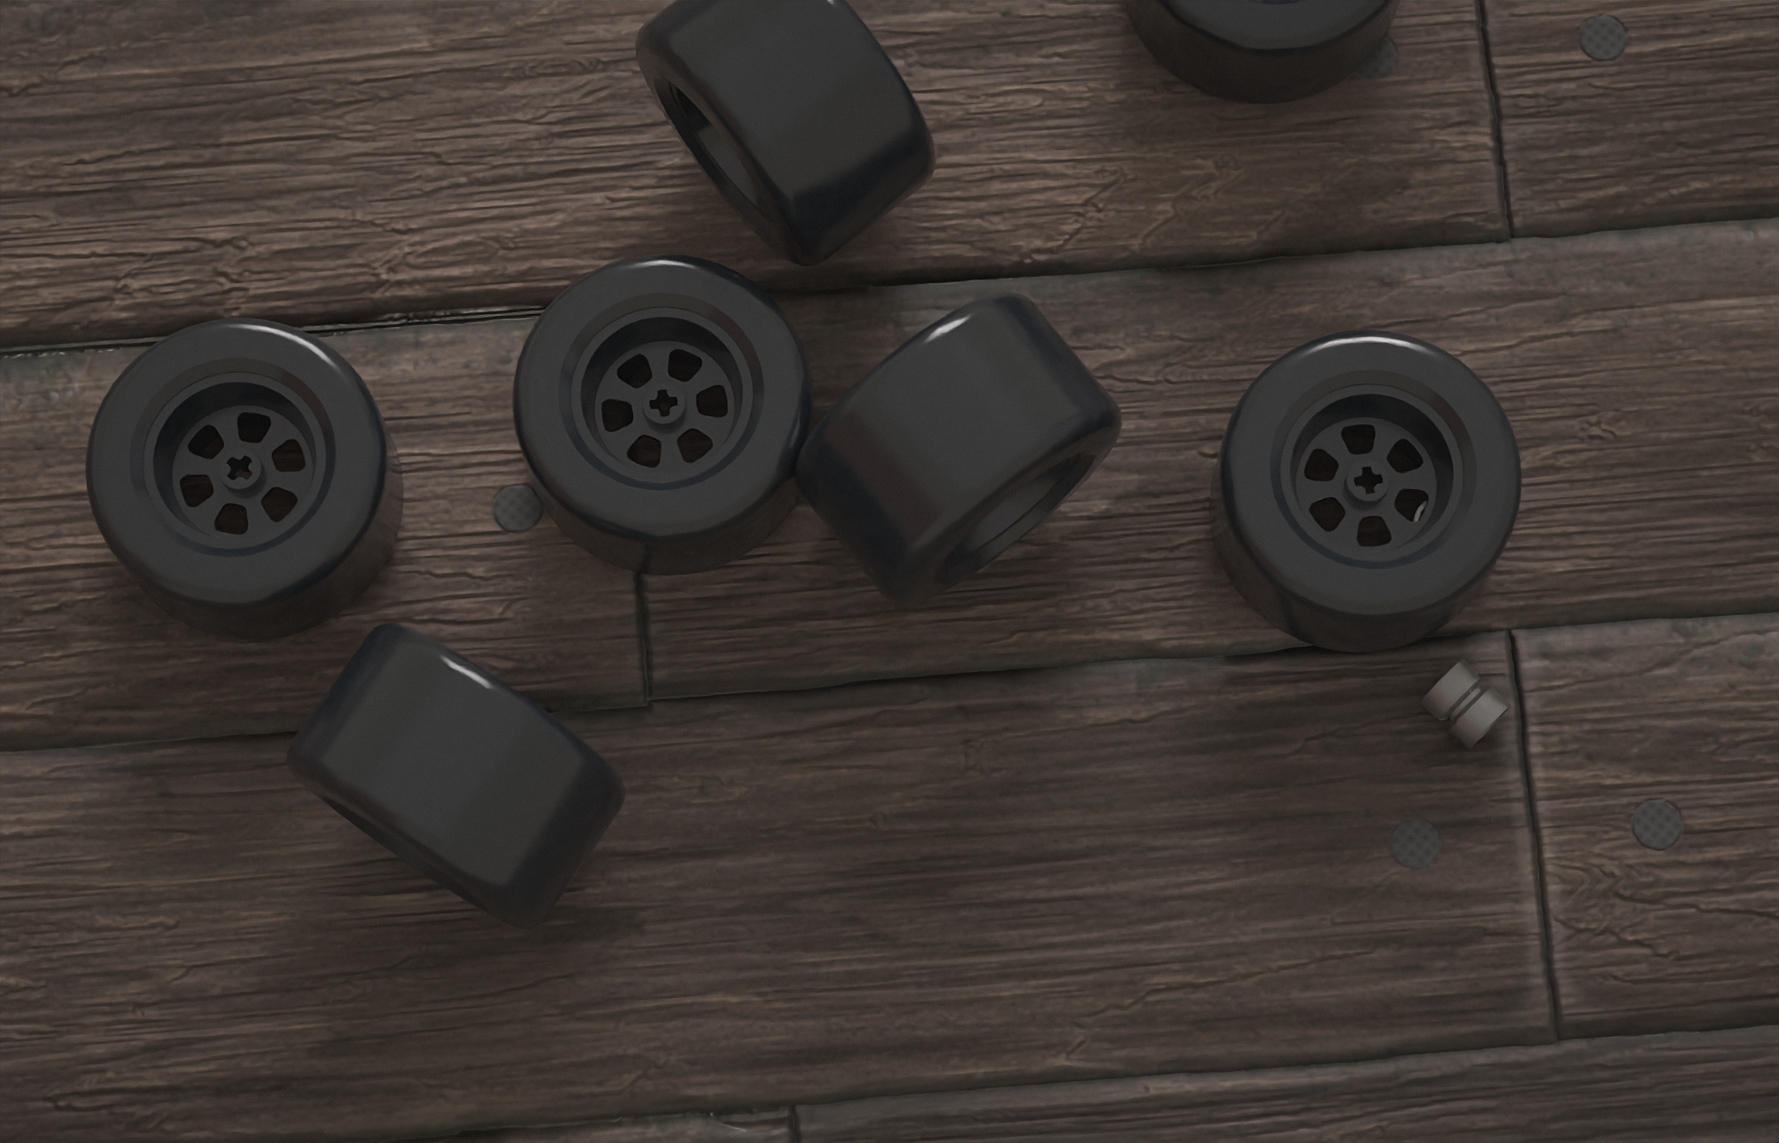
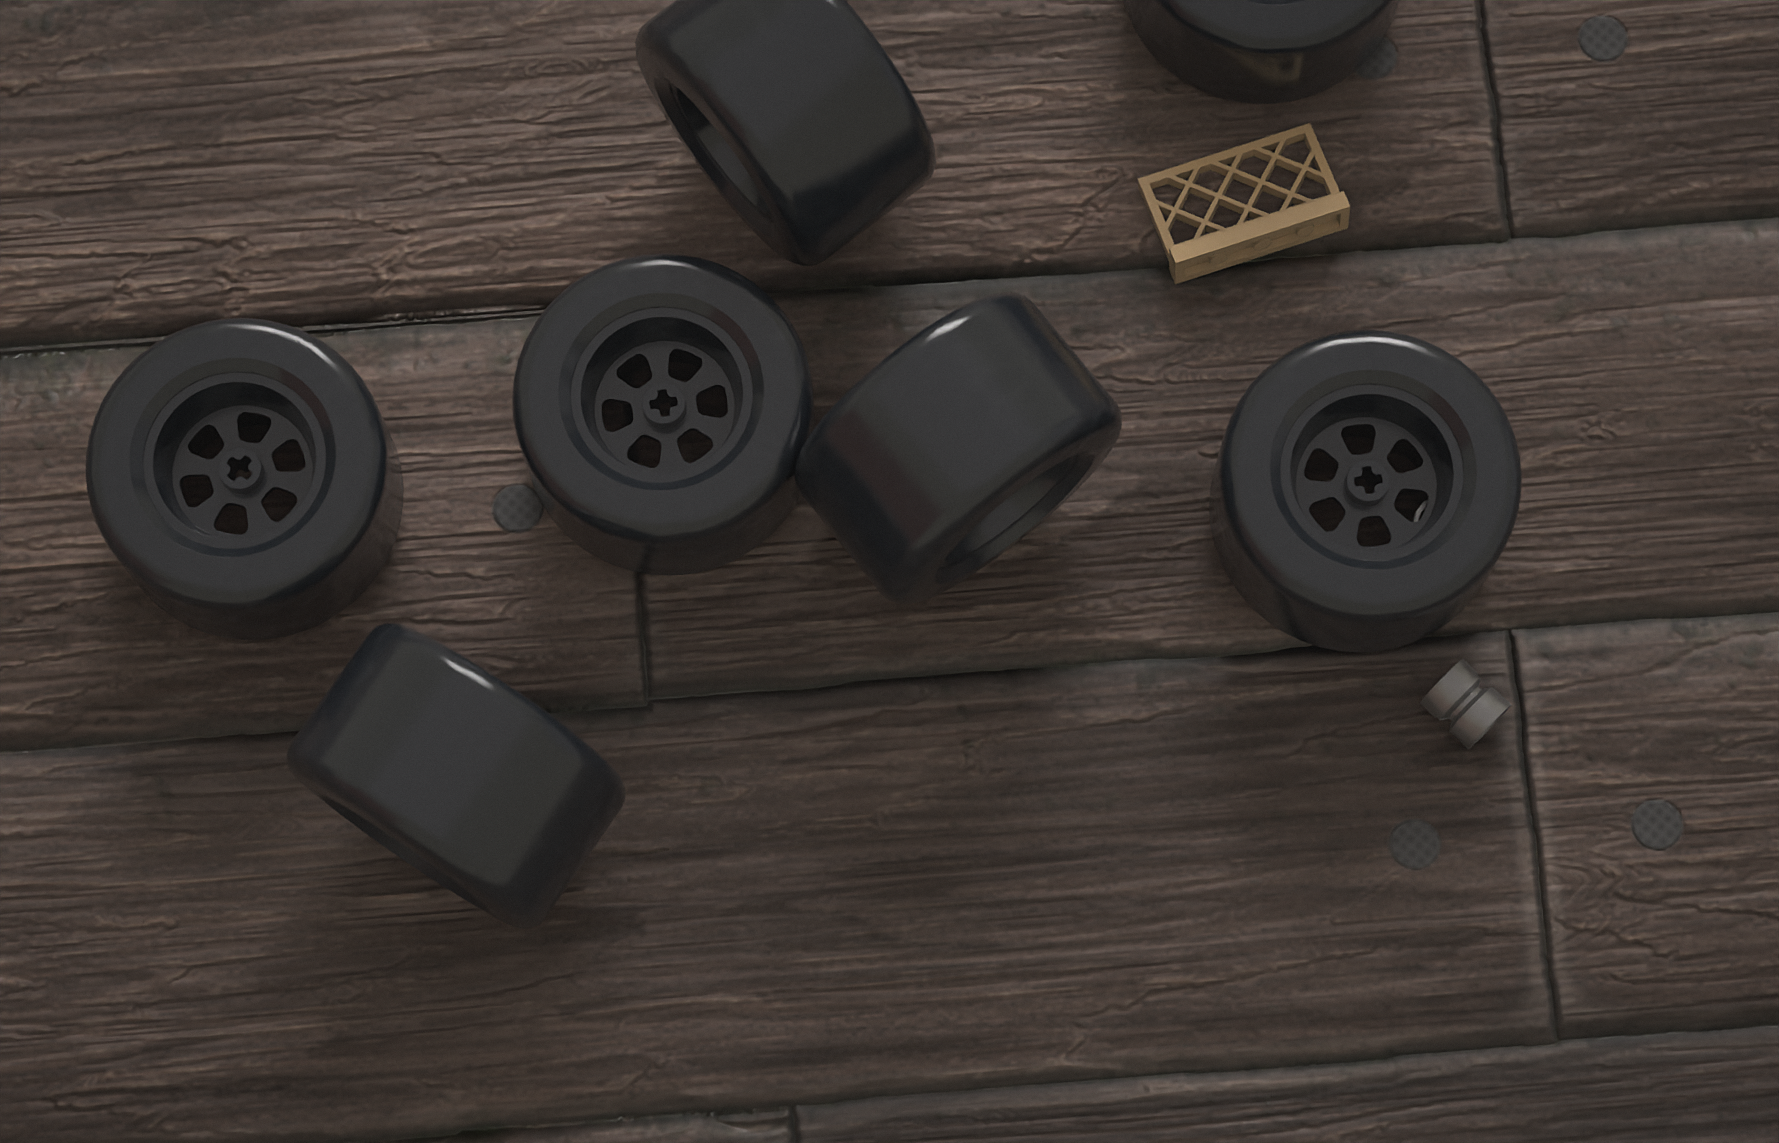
none -> tan fence [1138,123,1350,284]

